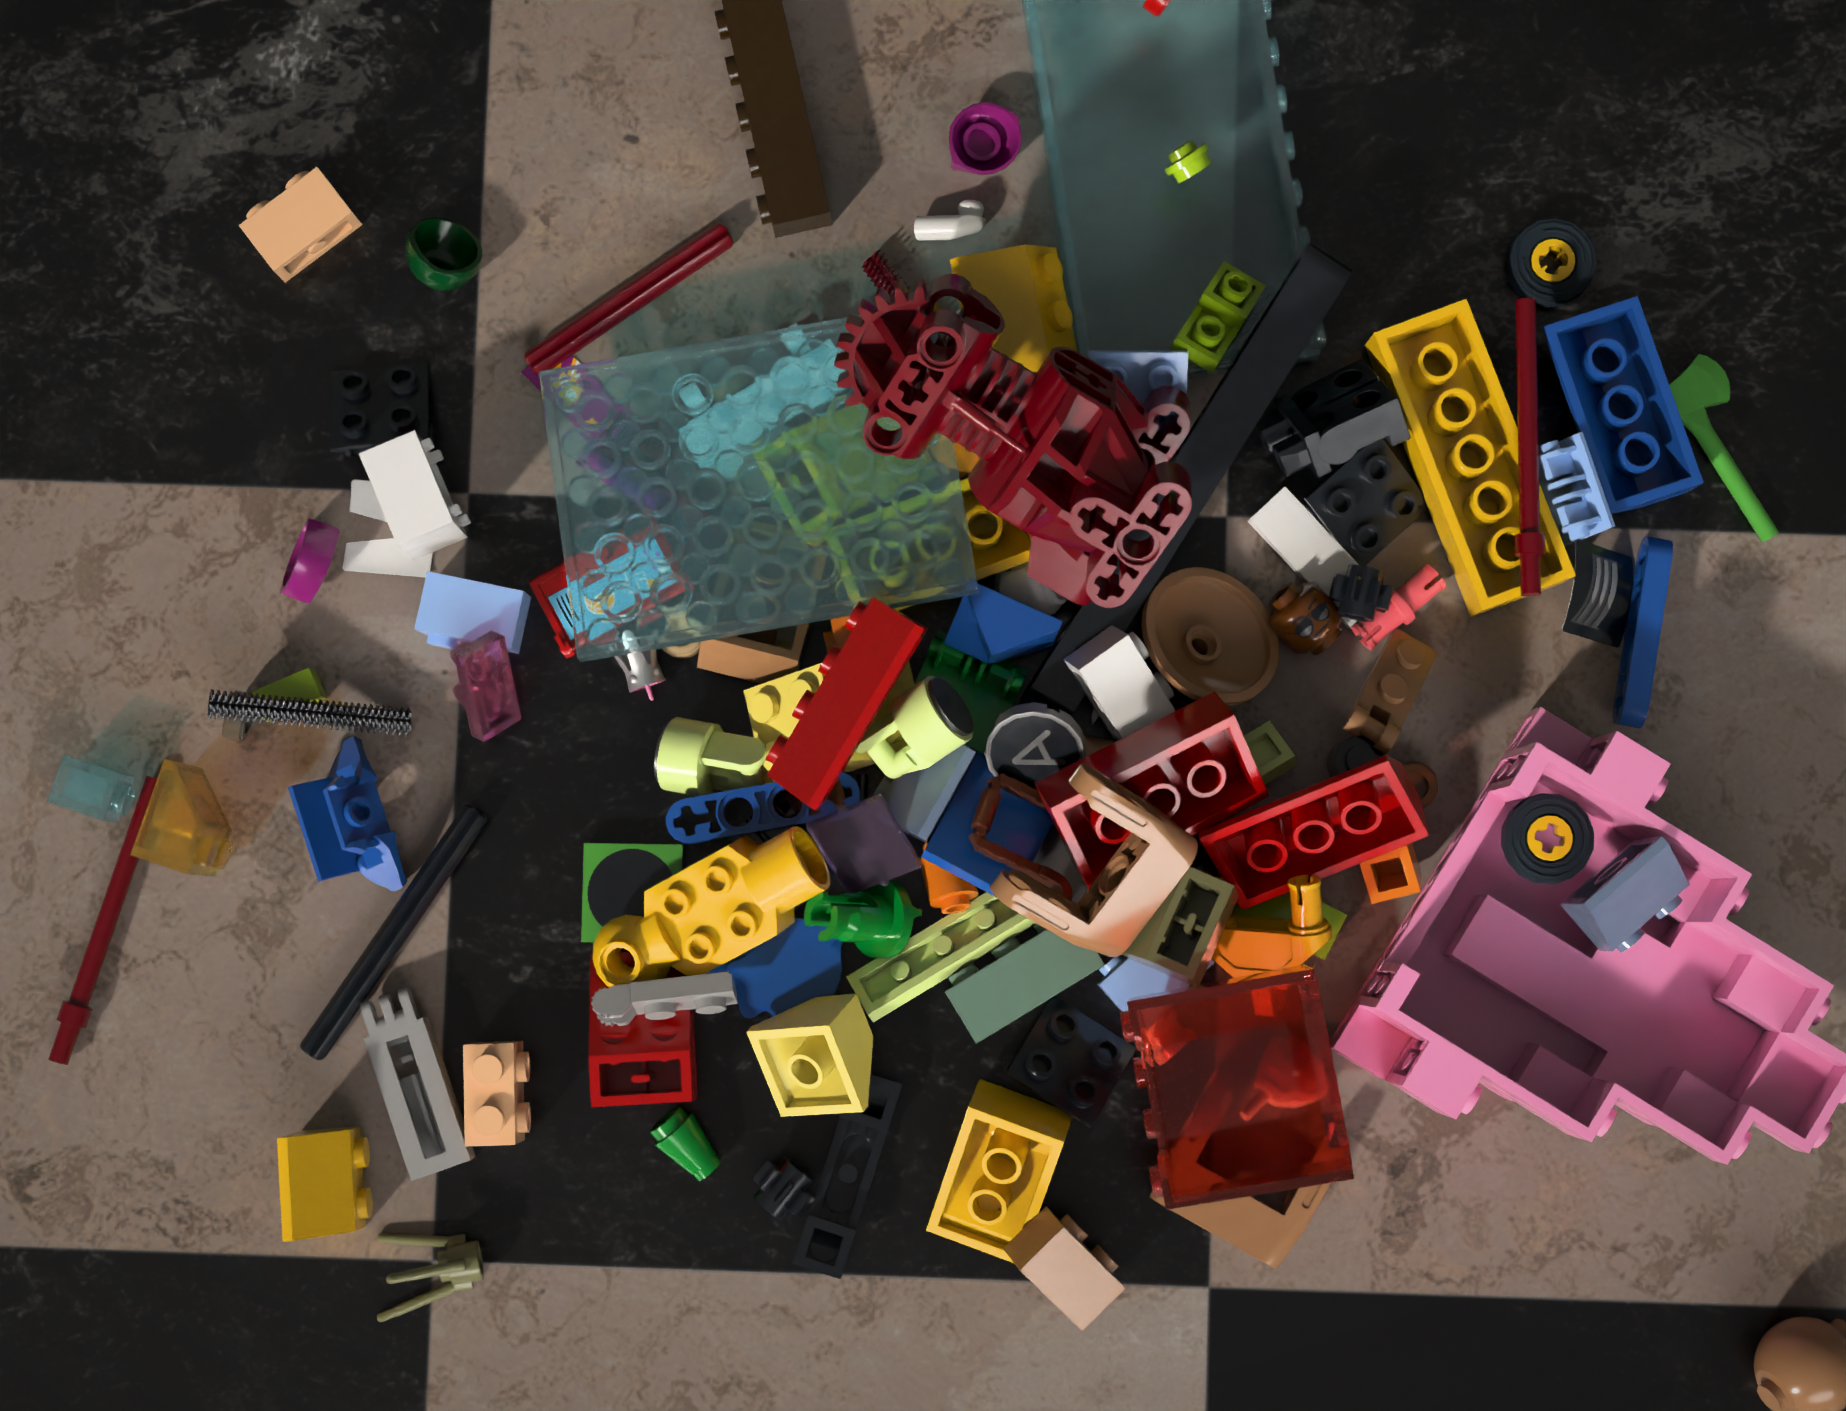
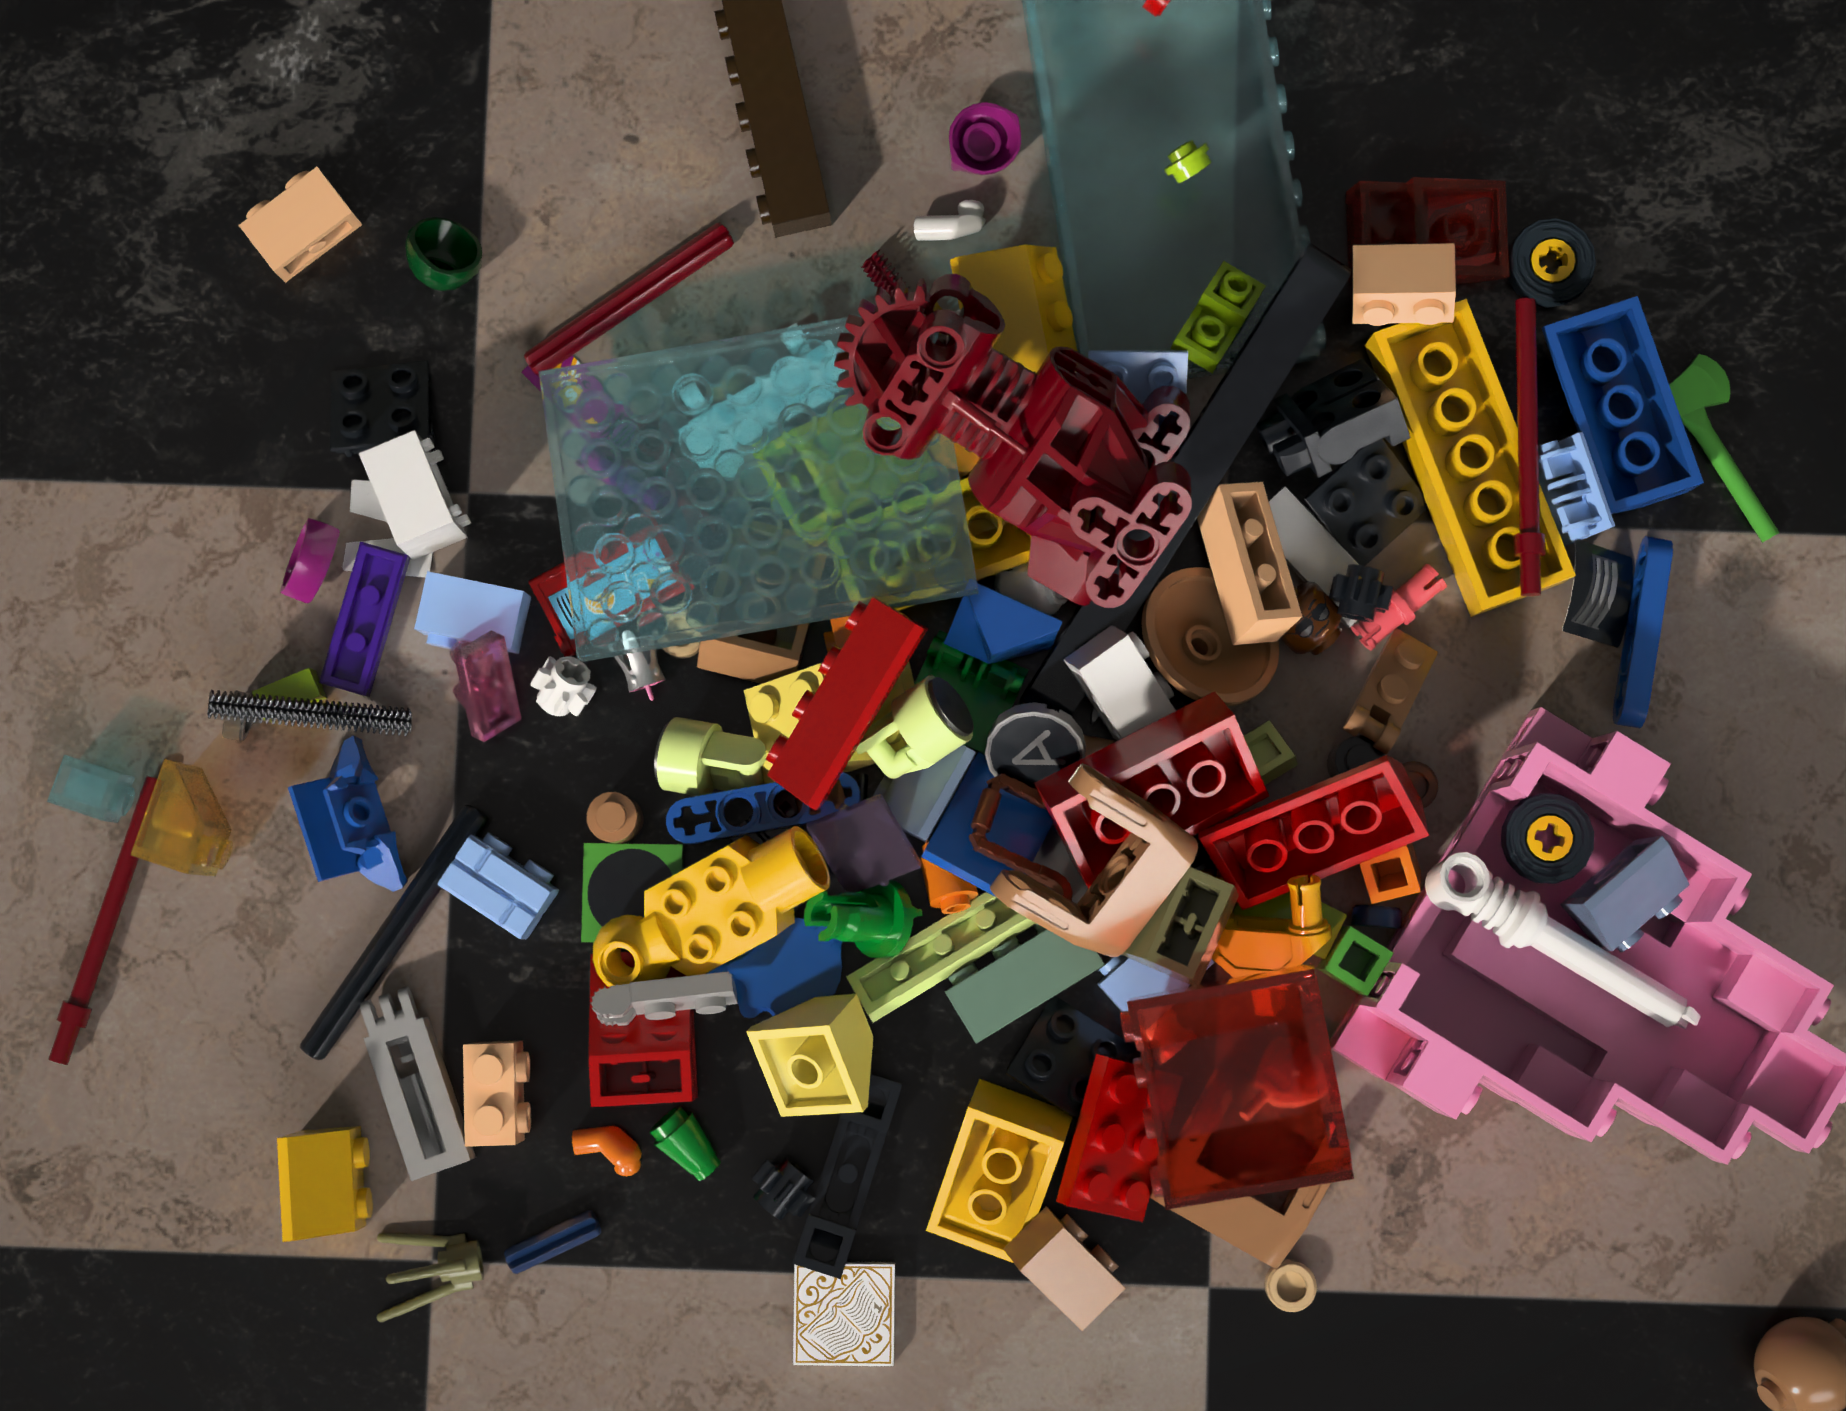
none -> dark purple tile [319,541,410,697]
none -> light blue brick [438,832,559,939]
none -> dark blue axle [504,1210,601,1274]
none -> white gear [530,656,597,717]
none -> orange arm [572,1126,642,1176]
none -> medium nougat brick [587,792,643,844]
none -> tile [793,1262,895,1366]
none -> red plate [1056,1054,1182,1222]
none -> light nougat brick [1197,482,1302,645]
none -> tan tile [1264,1259,1317,1312]
none -> bright green brick [1316,926,1394,996]
none -> clear red slope [1346,177,1509,287]
none -> dark blue tile [1351,905,1403,929]
none -> light nougat brick [1352,243,1456,326]
none -> white piece [1425,852,1701,1029]

